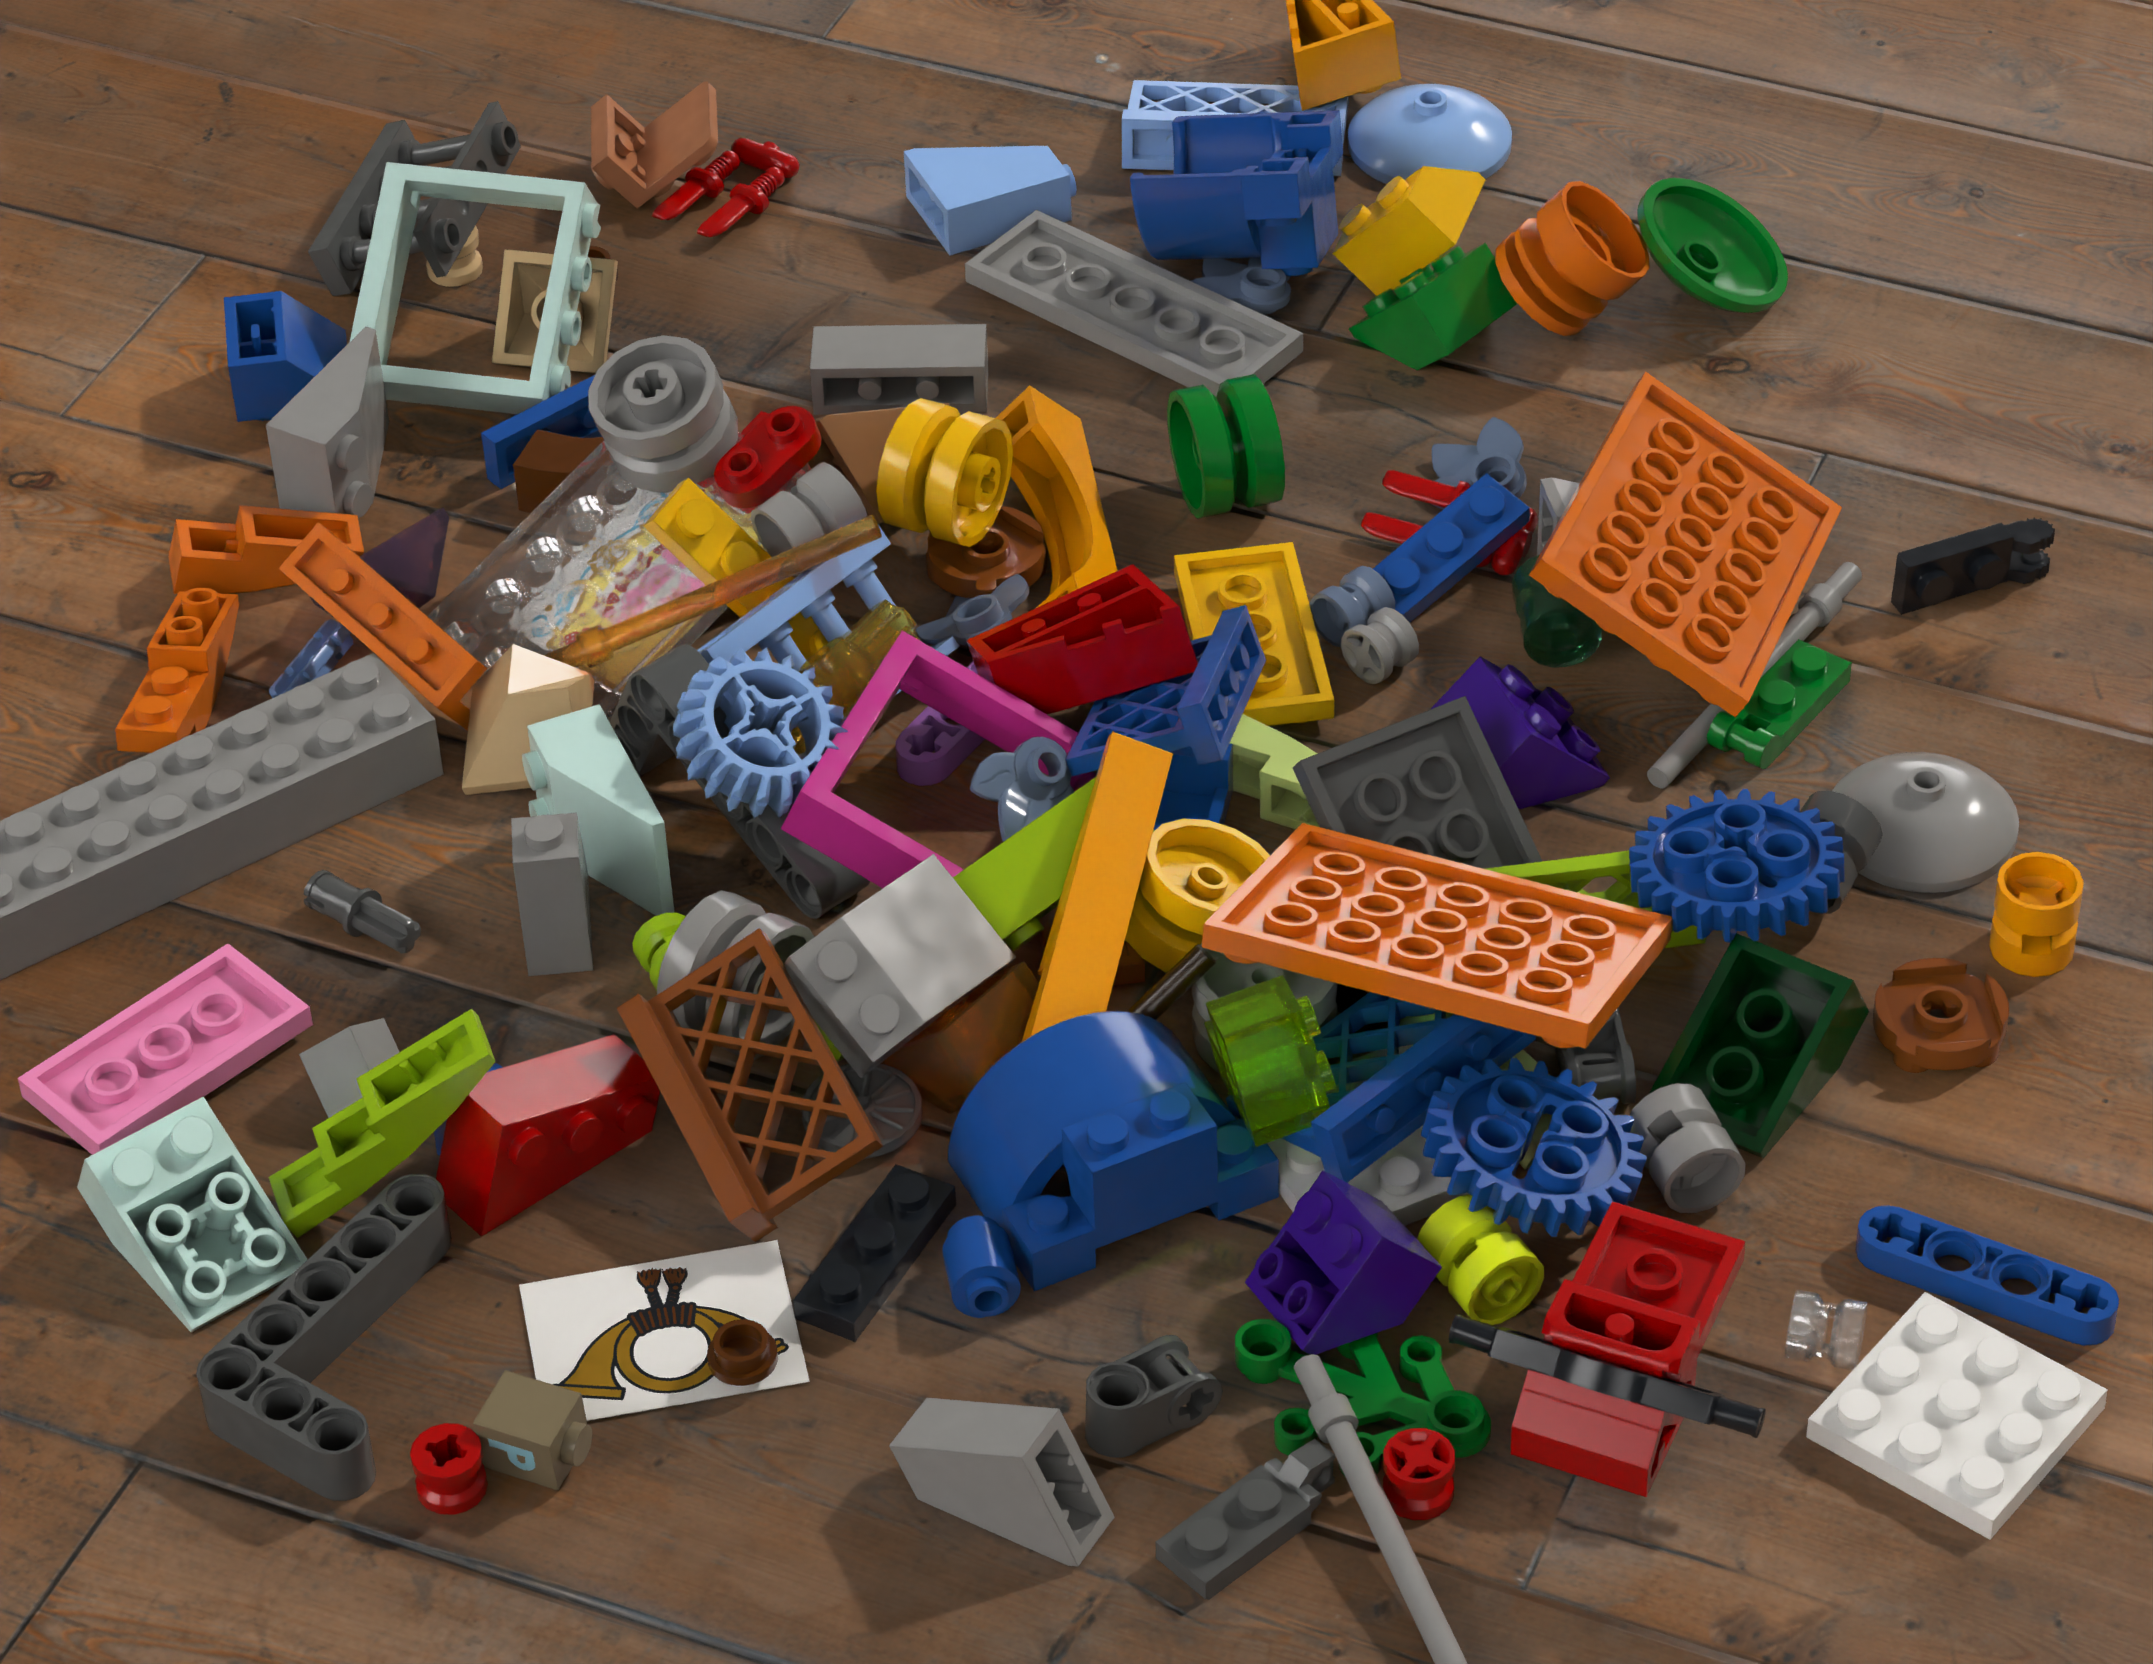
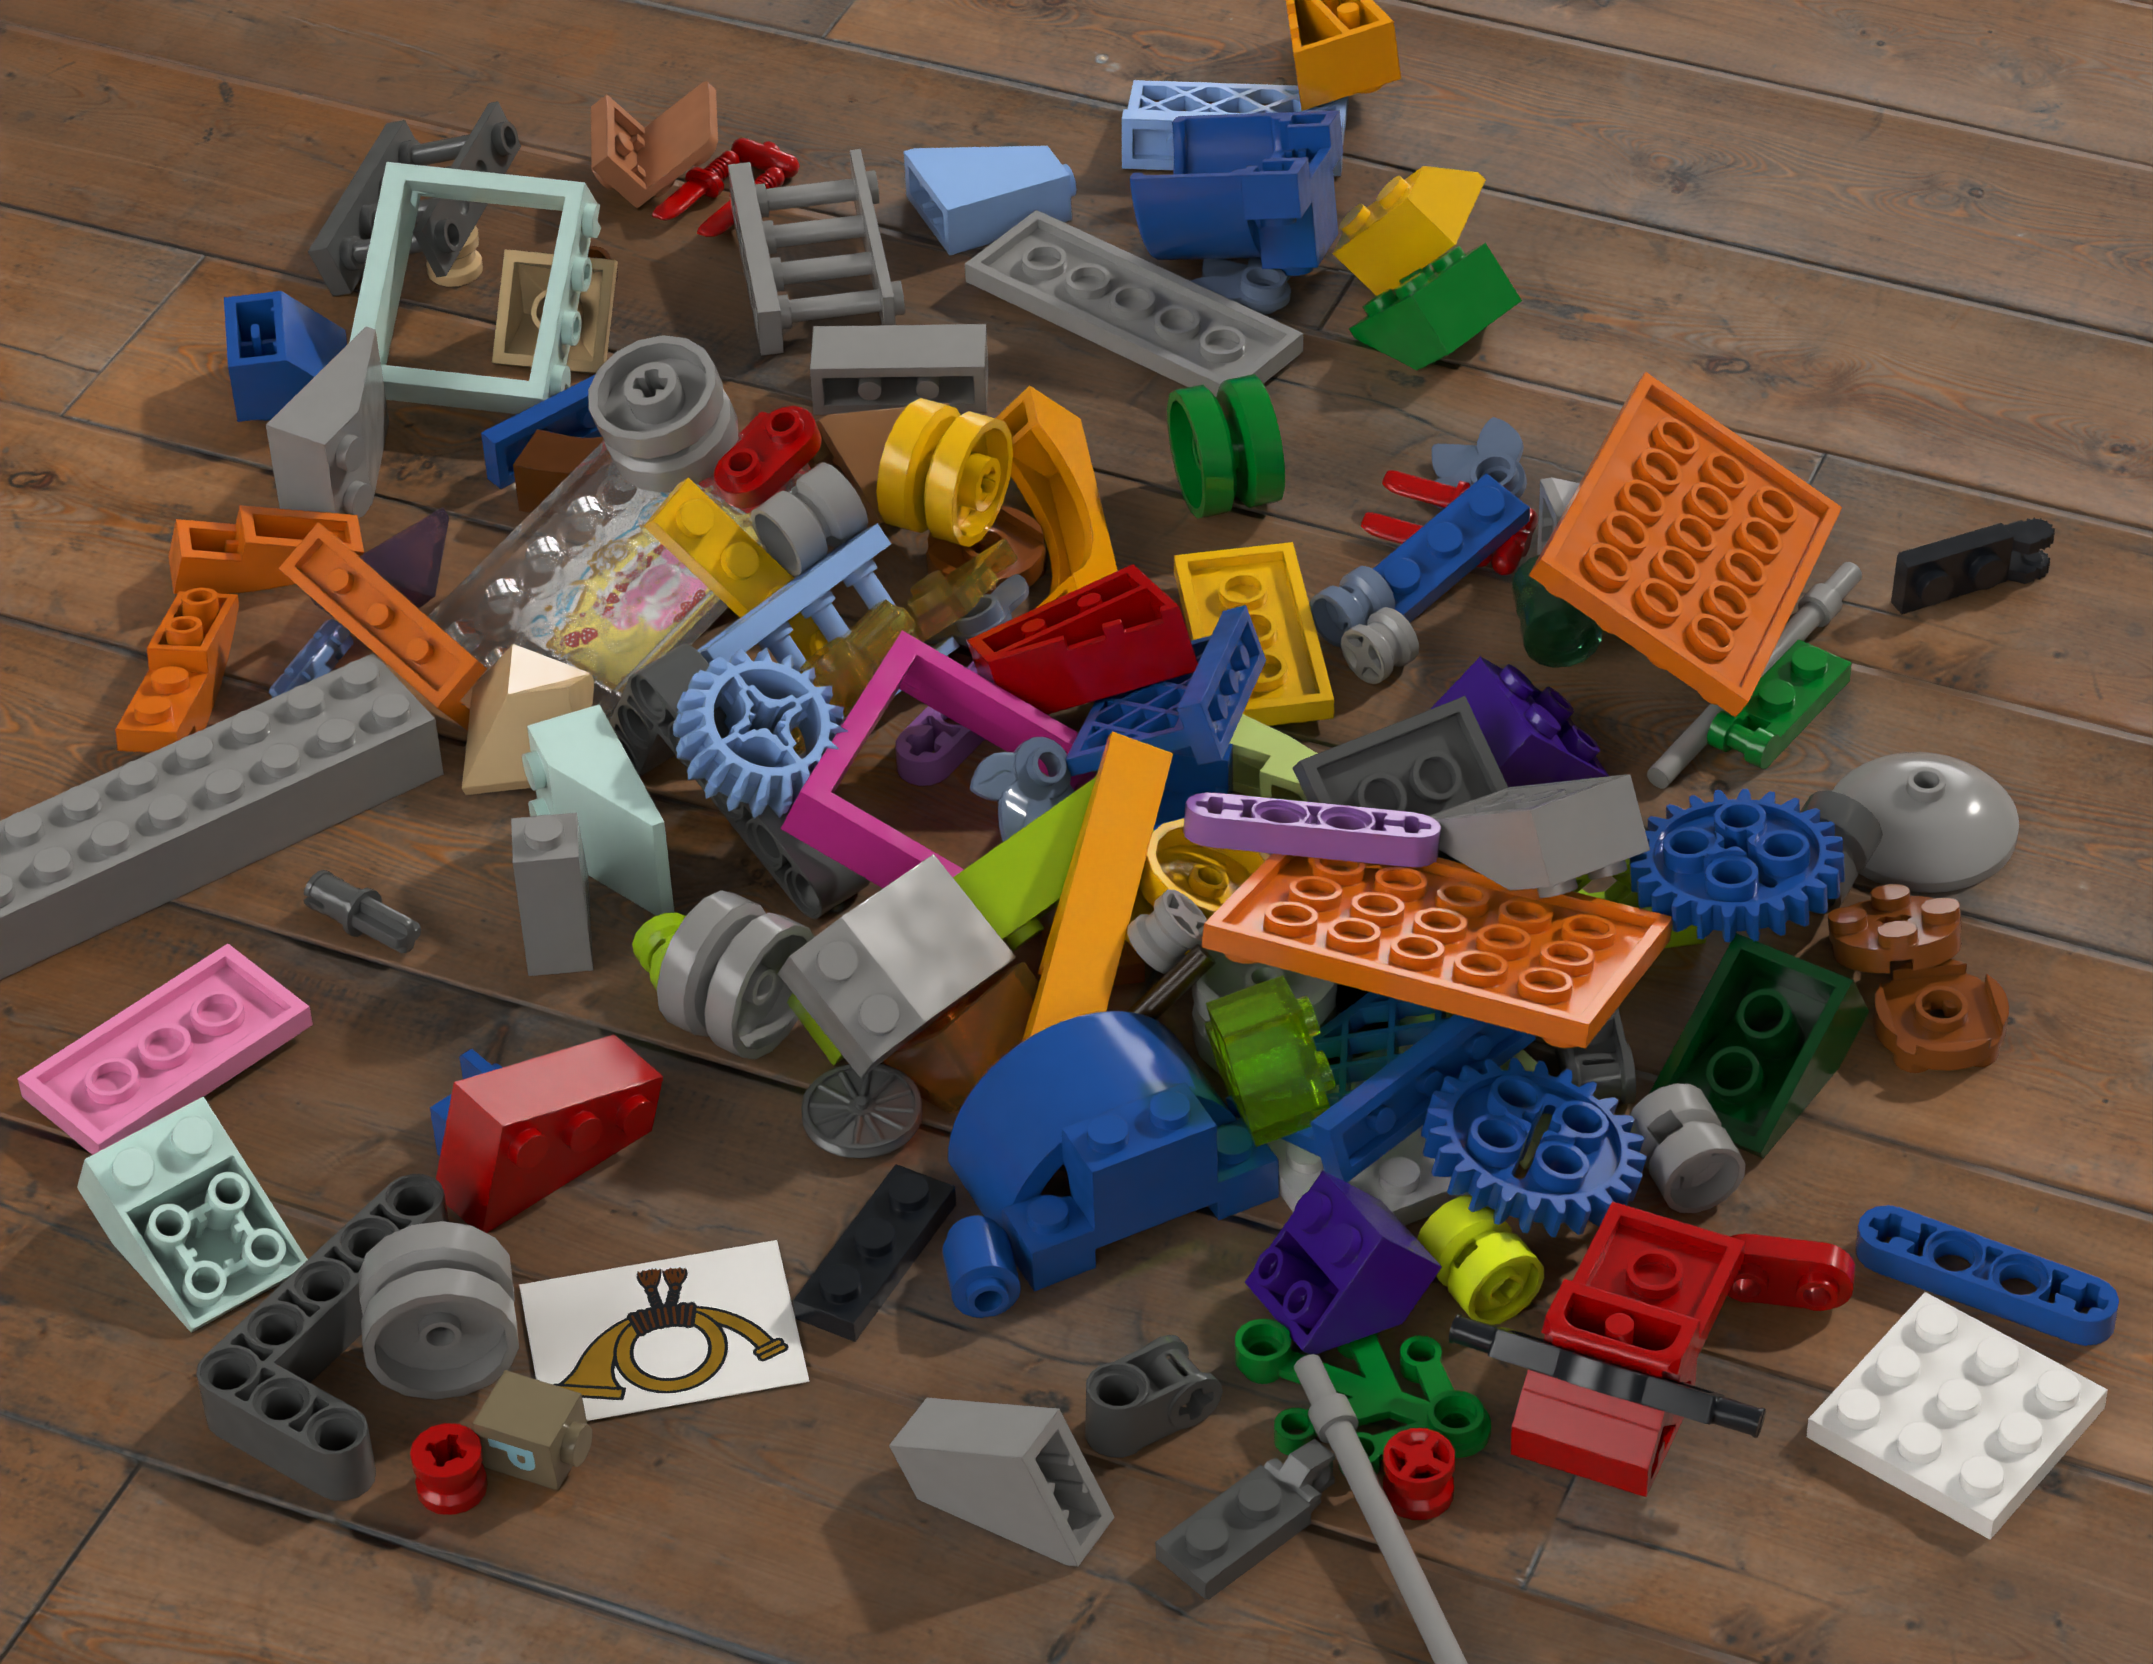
lime slope [269,1009,496,1238] -> none
light grey panel [299,1018,400,1118] -> none
clear orange bar [544,515,882,668] -> none
dark orange fence [617,928,883,1242] -> none
reddish brown plate [707,1319,778,1386] -> none
light blue dish [1348,84,1512,184] -> none
orange wheel [1495,181,1650,336] -> none
green dish [1637,178,1788,313] -> none
clear wheel [1785,1289,1868,1371] -> none
light orange wheel [1989,852,2084,977] -> none
none -> light grey wheel [358,1221,519,1400]
none -> light grey fence [728,149,905,356]
none -> clear yellow wing [903,538,1018,642]
none -> light grey wheel [1127,890,1207,974]
none -> medium lavender beam [1183,793,1441,867]
none -> light grey slope [1430,774,1650,898]
none -> red plate [1727,1234,1855,1311]
none -> dark orange plate [1828,884,1962,973]

